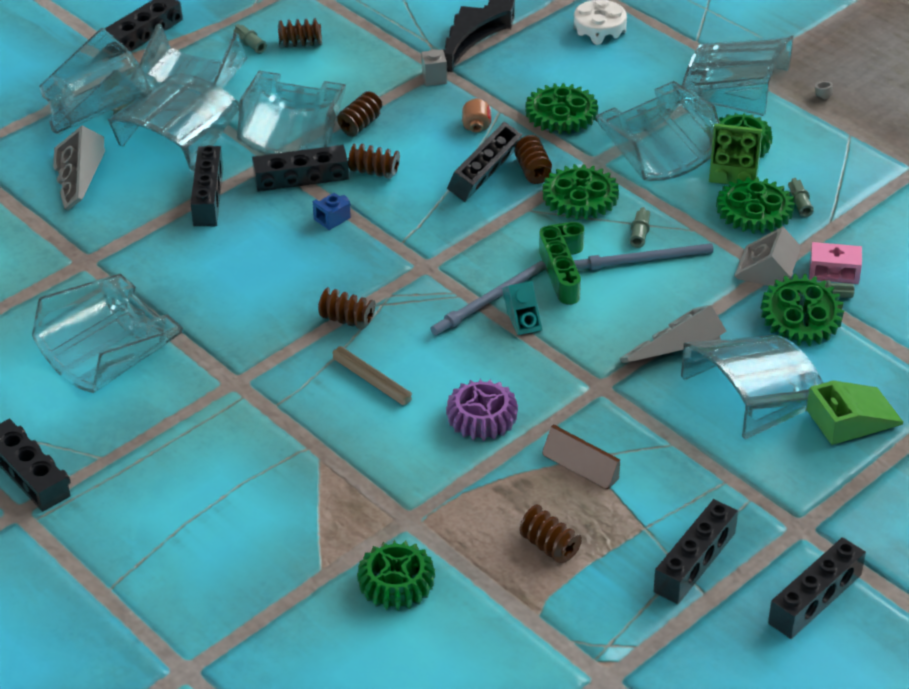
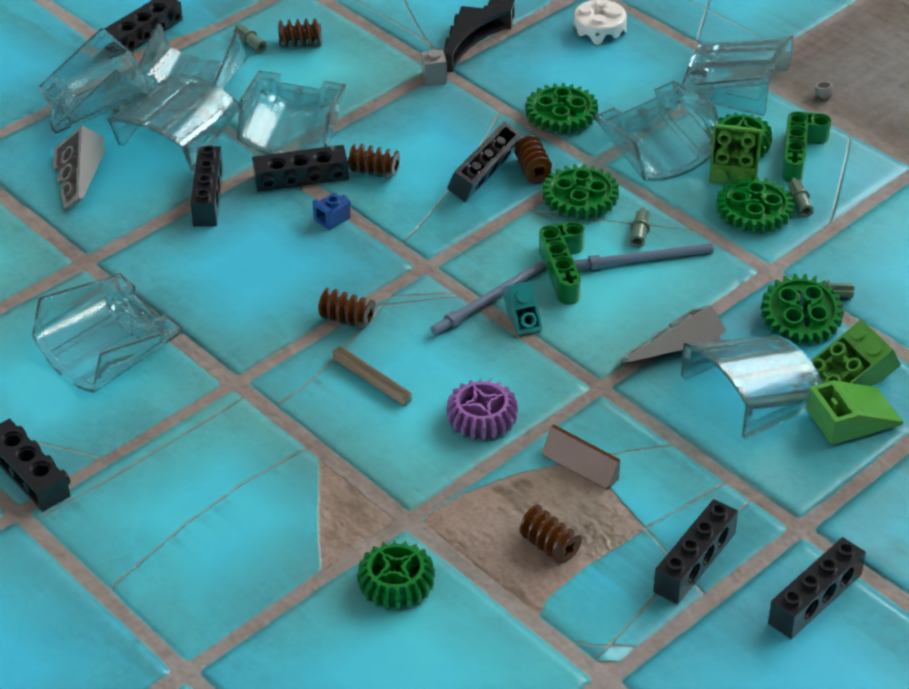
reddish brown piece [337,91,382,137] -> none
nougat head [462,98,491,133] -> none
light grey slope [734,227,801,286] -> none
bright pink brick [809,242,862,284] -> none
none -> green beam [782,111,831,183]
none -> bright green slope [801,319,901,386]

